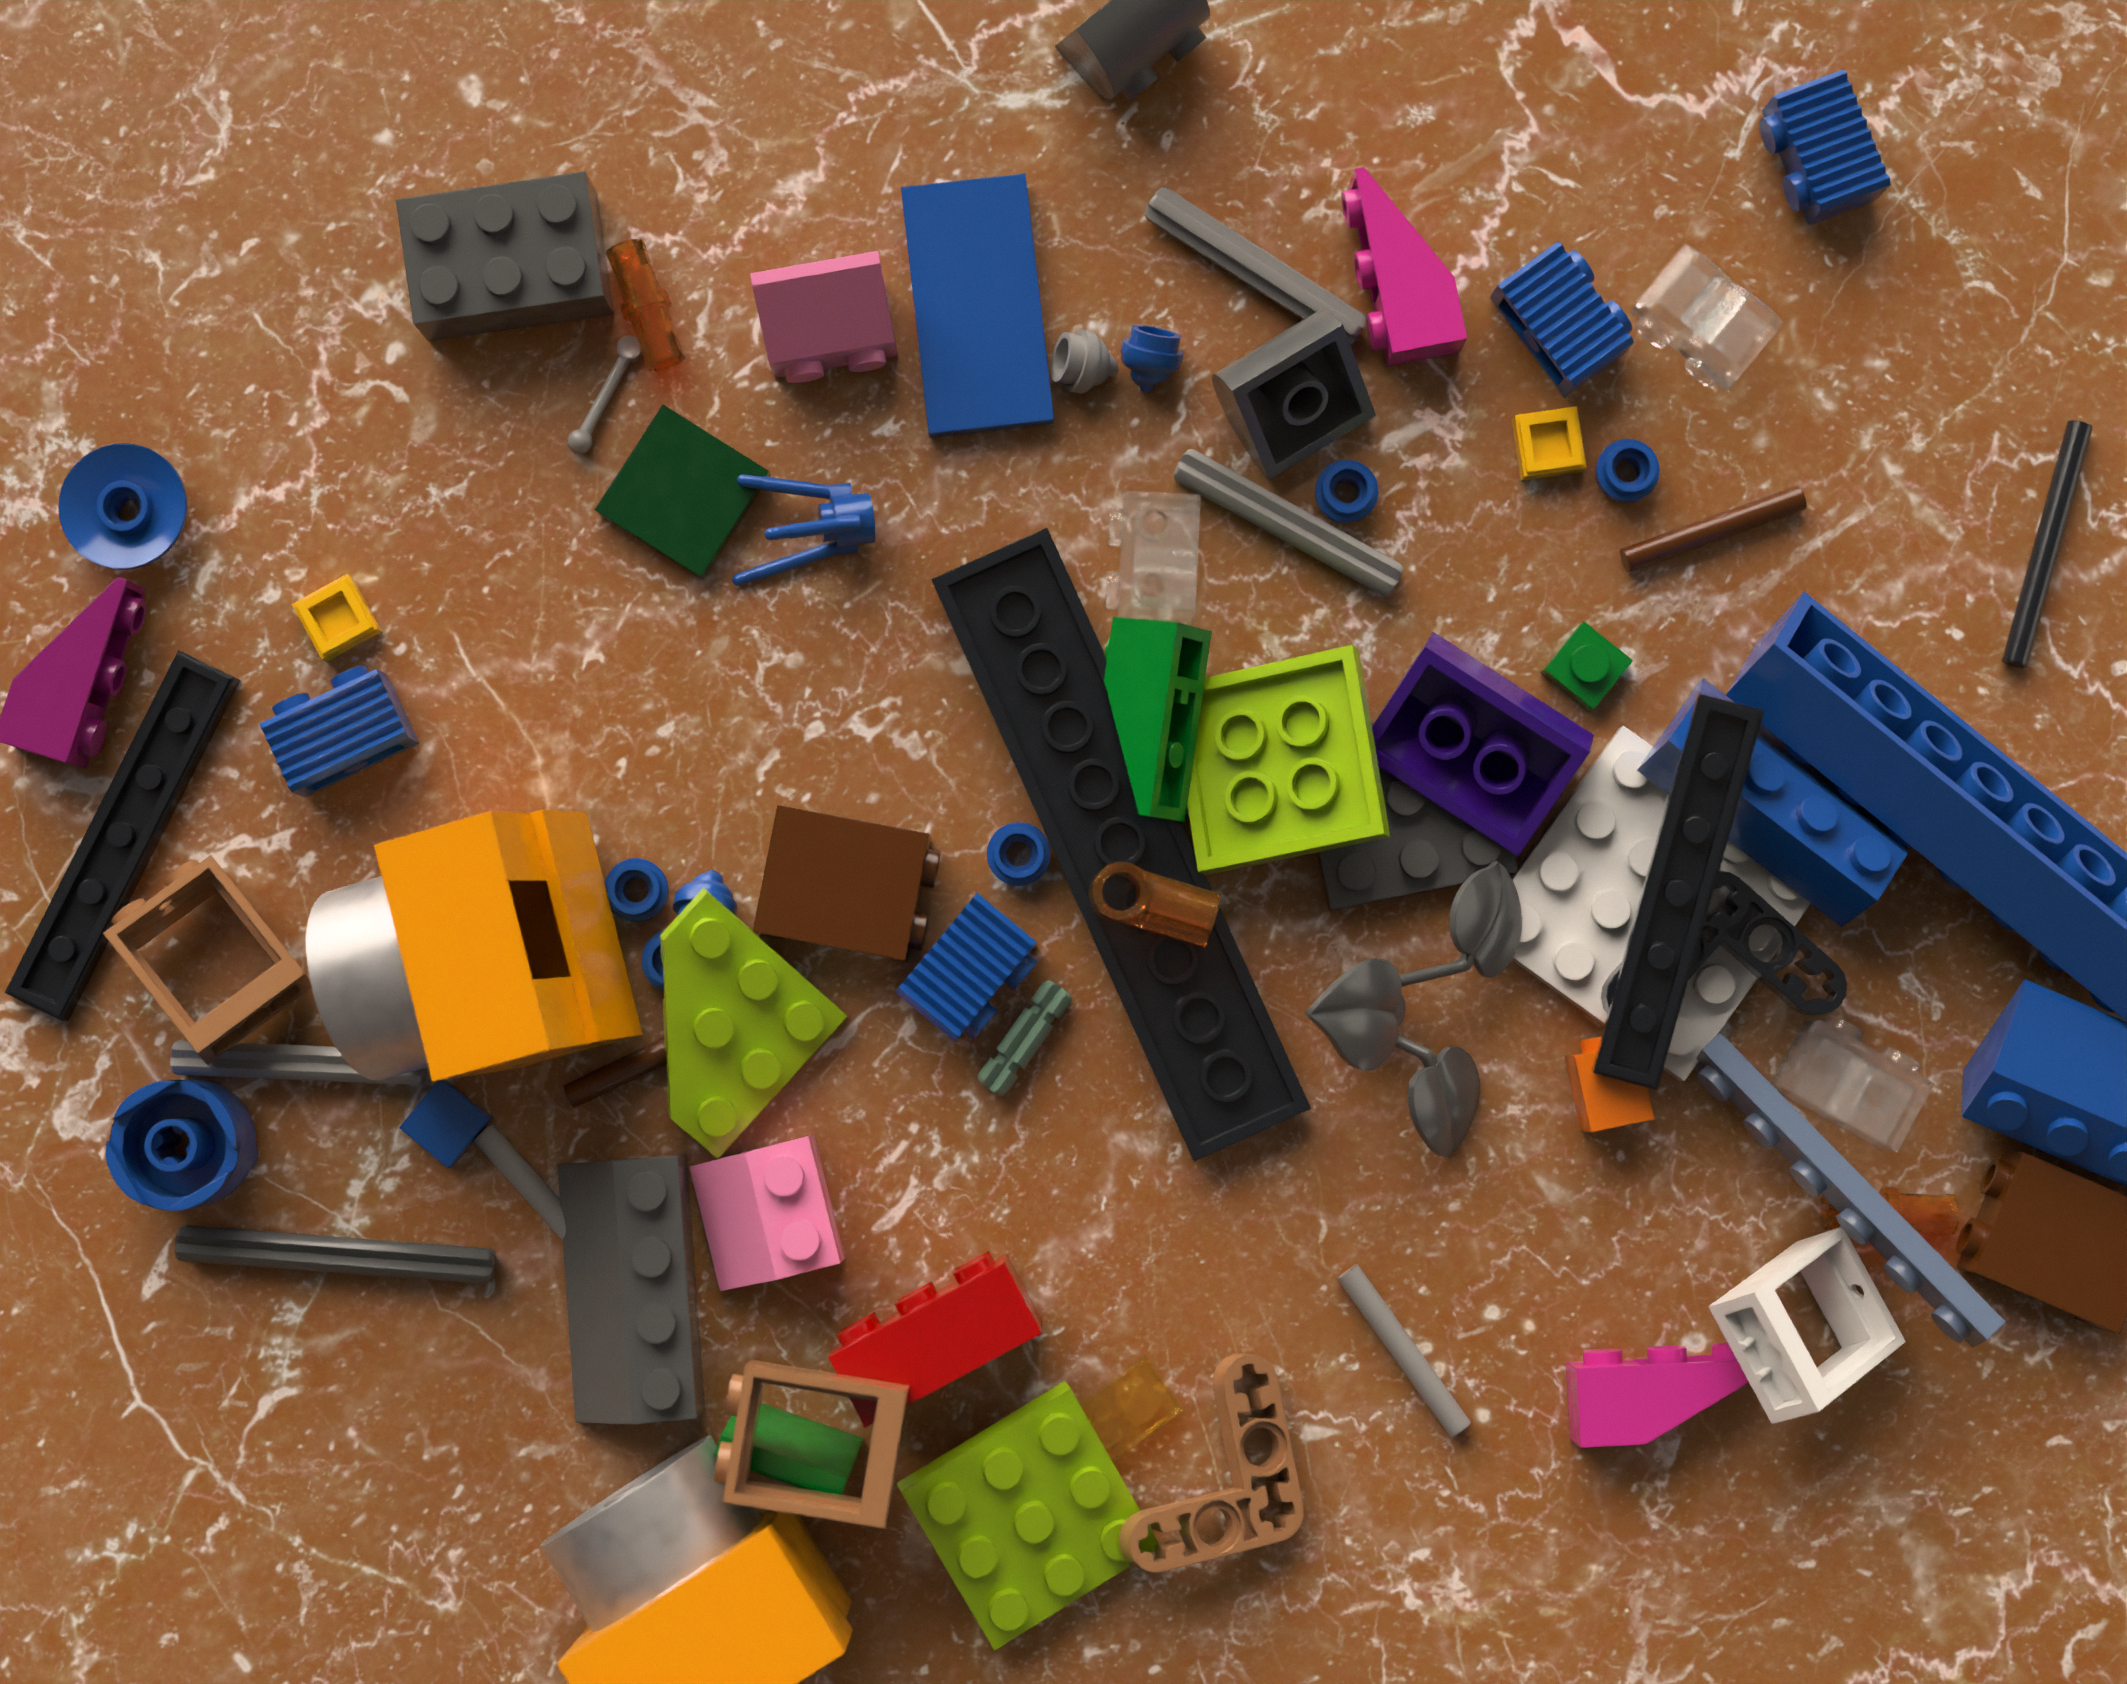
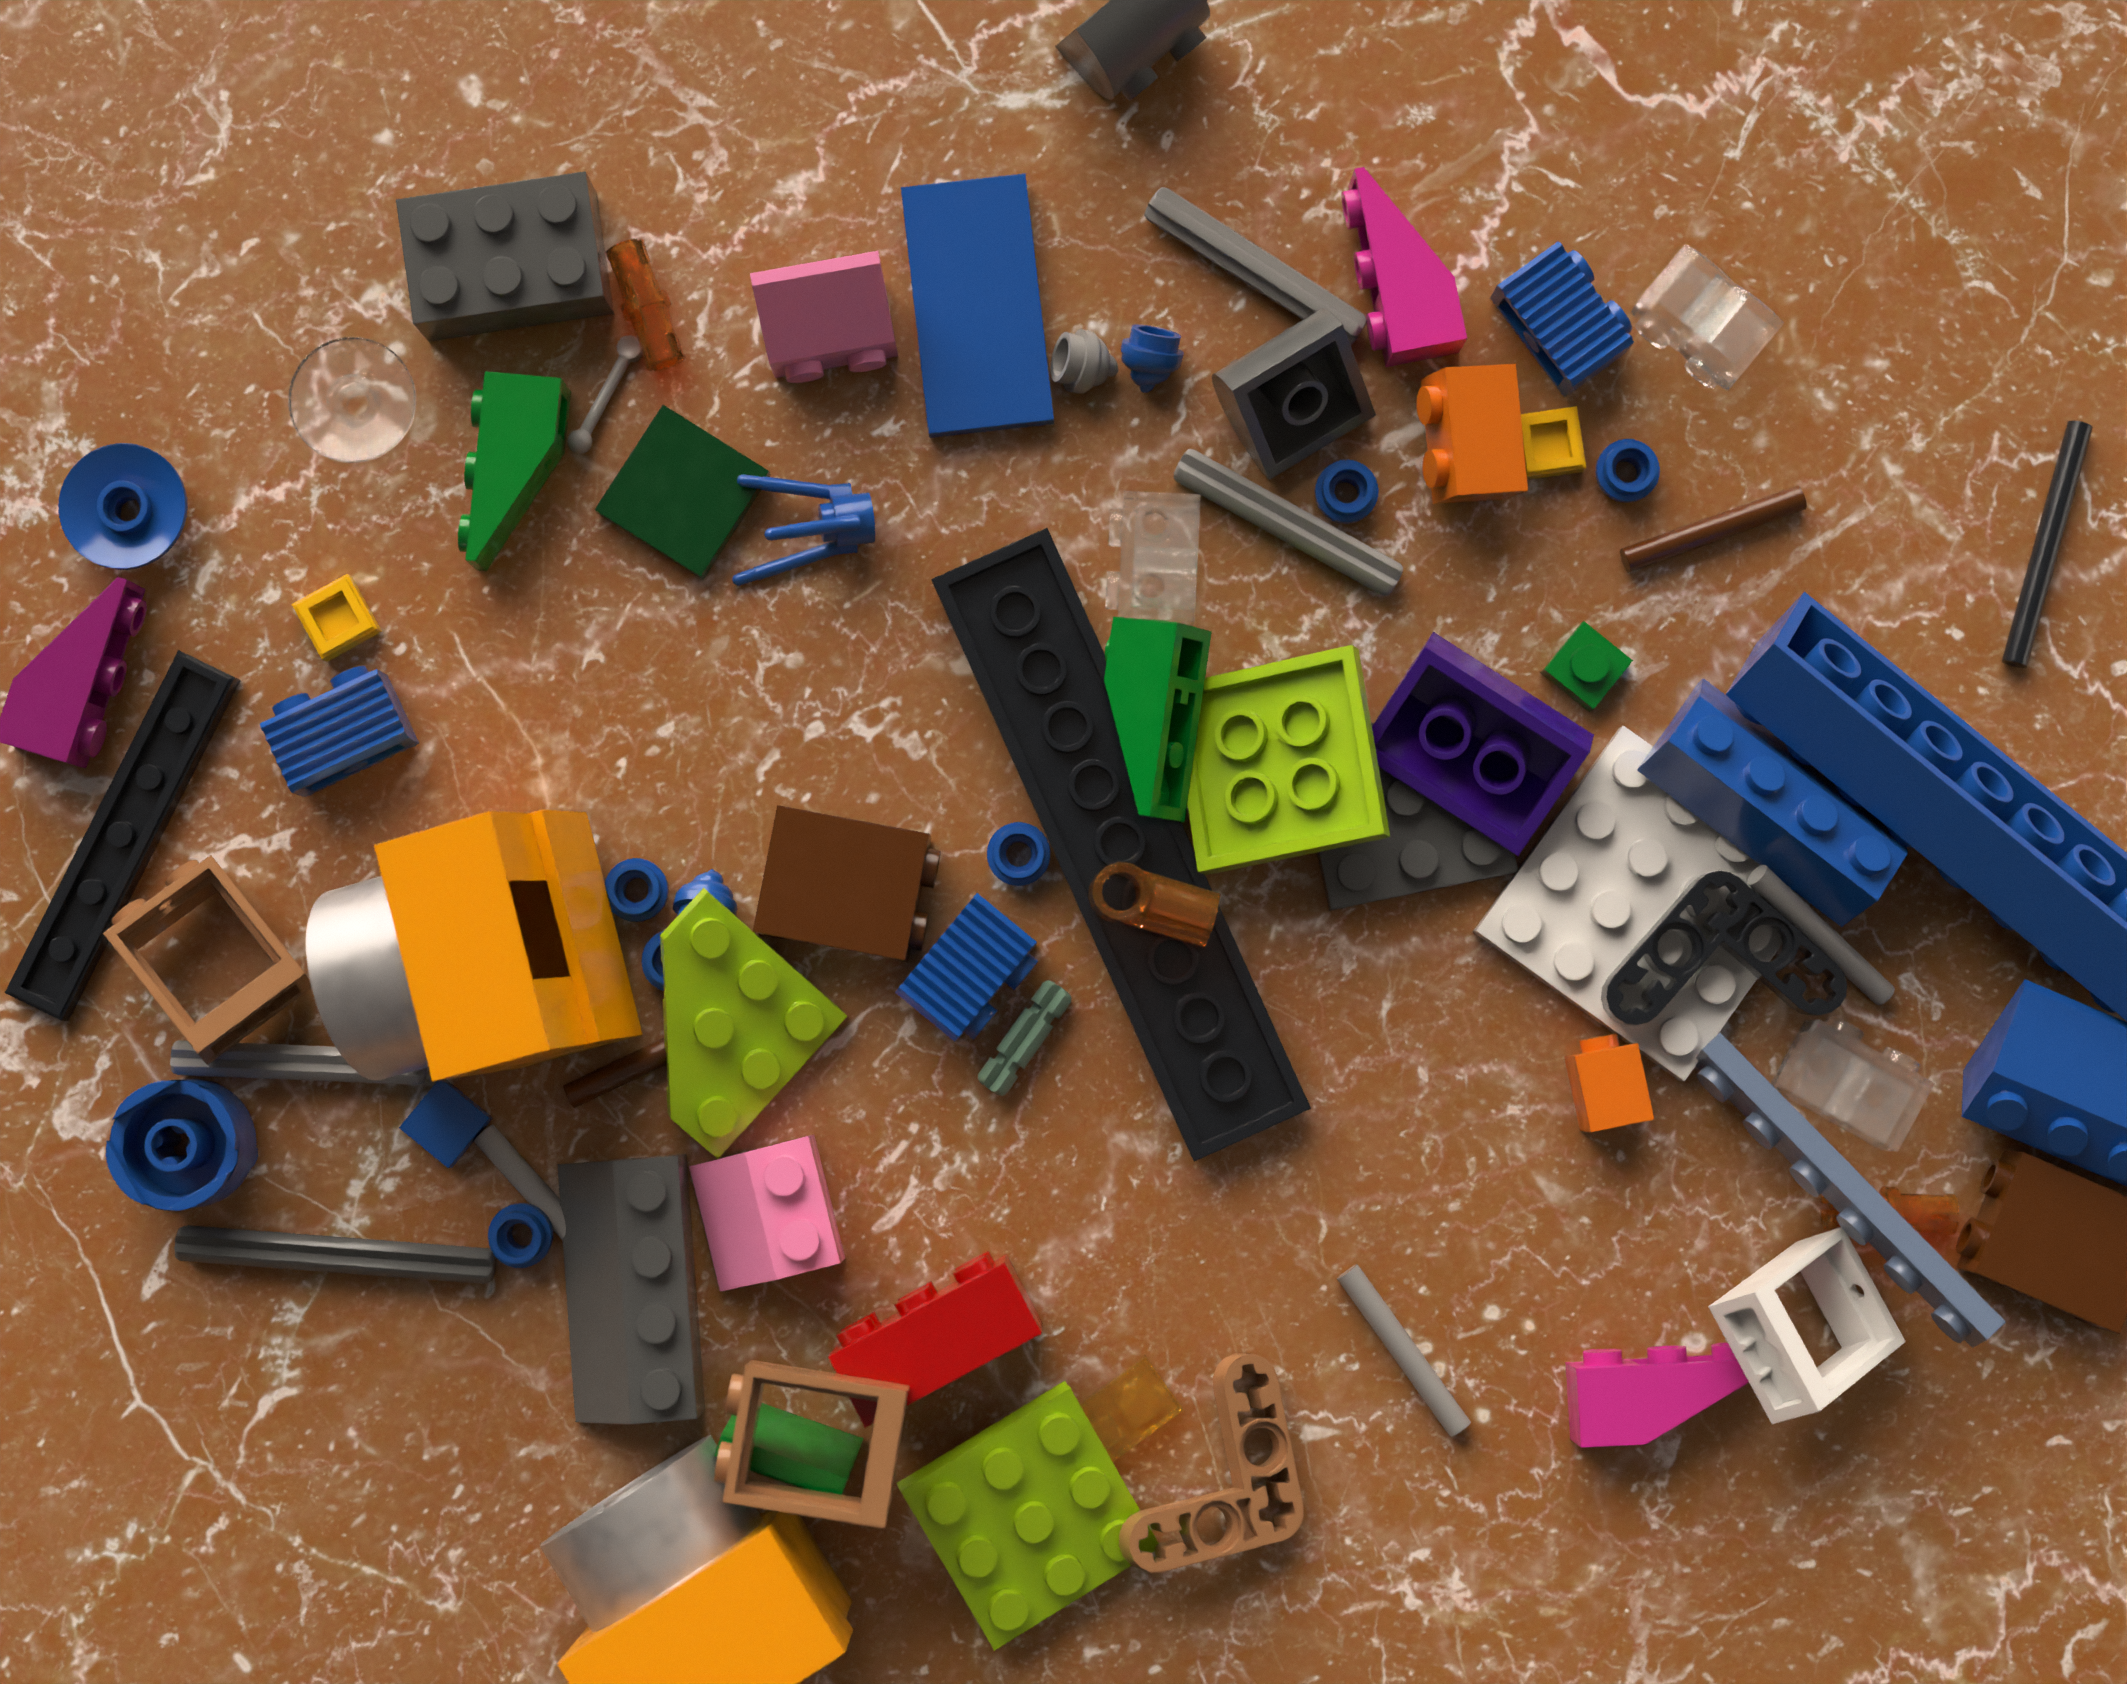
dark grey plant [1305,861,1522,1157] -> none
black tile [1592,693,1764,1090] -> none
blue brick [1759,69,1891,225] -> none
none -> clear dish [288,337,416,463]
none -> green slope [458,371,571,571]
none -> blue plate [488,1203,553,1268]
none -> orange brick [1416,364,1528,504]
none -> light grey bar [1747,865,1895,1005]

